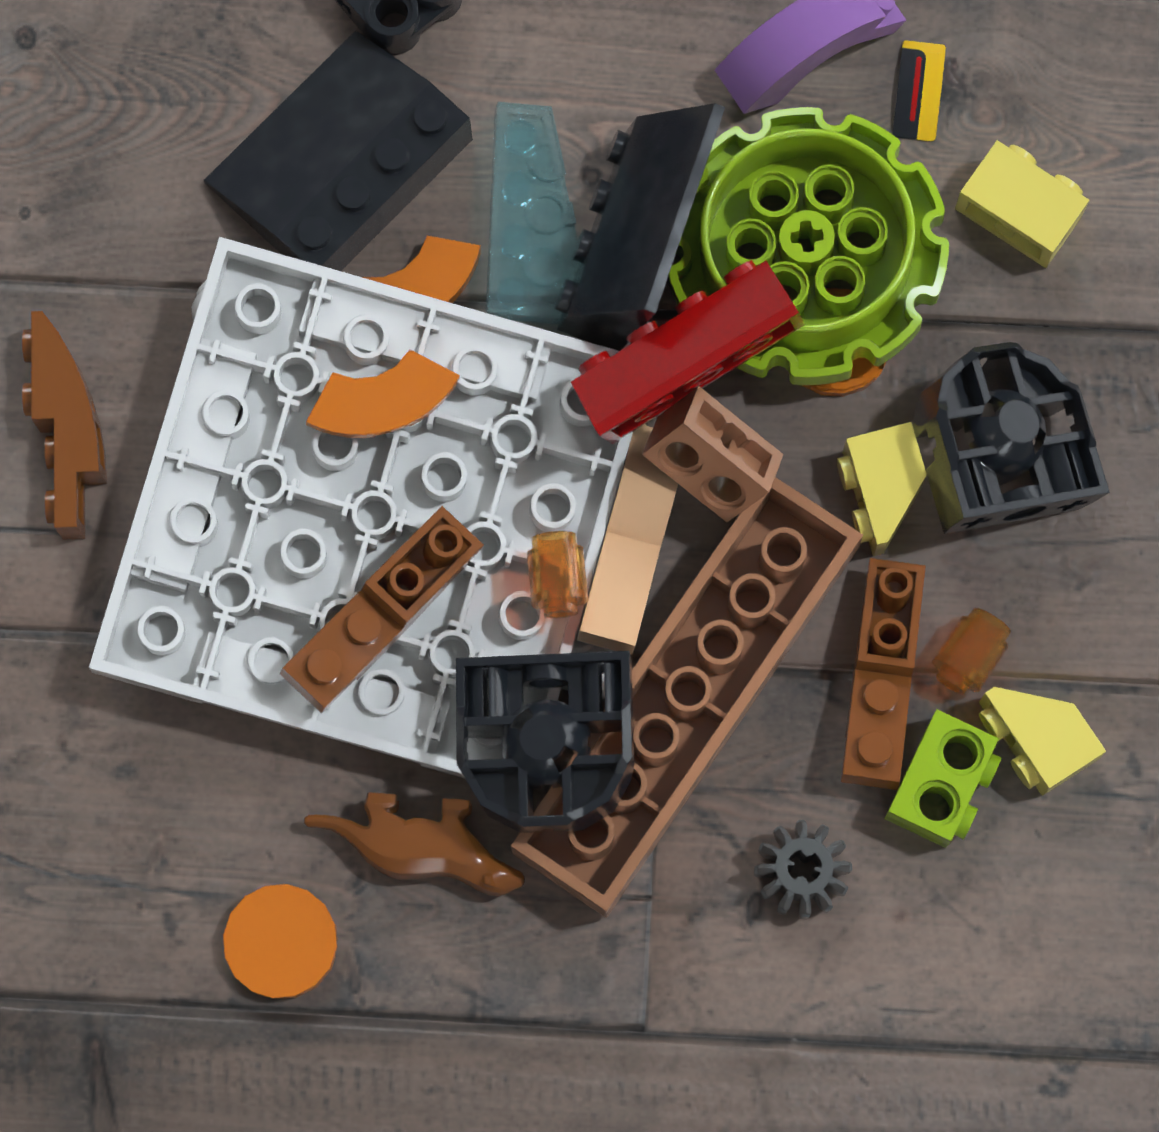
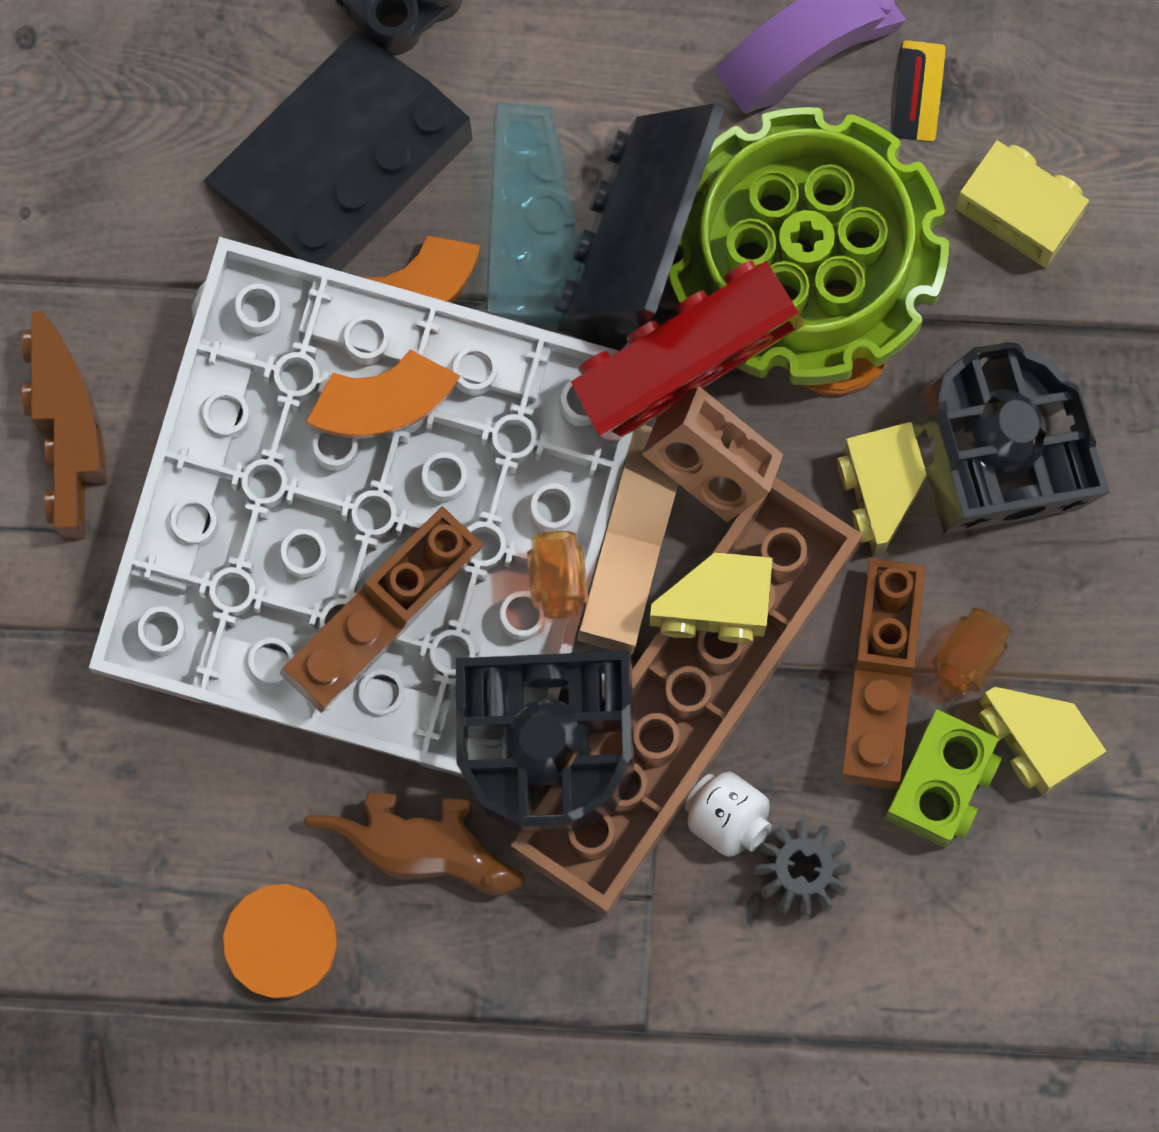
none -> light yellow slope [650,553,772,644]
none -> white head [685,771,772,857]

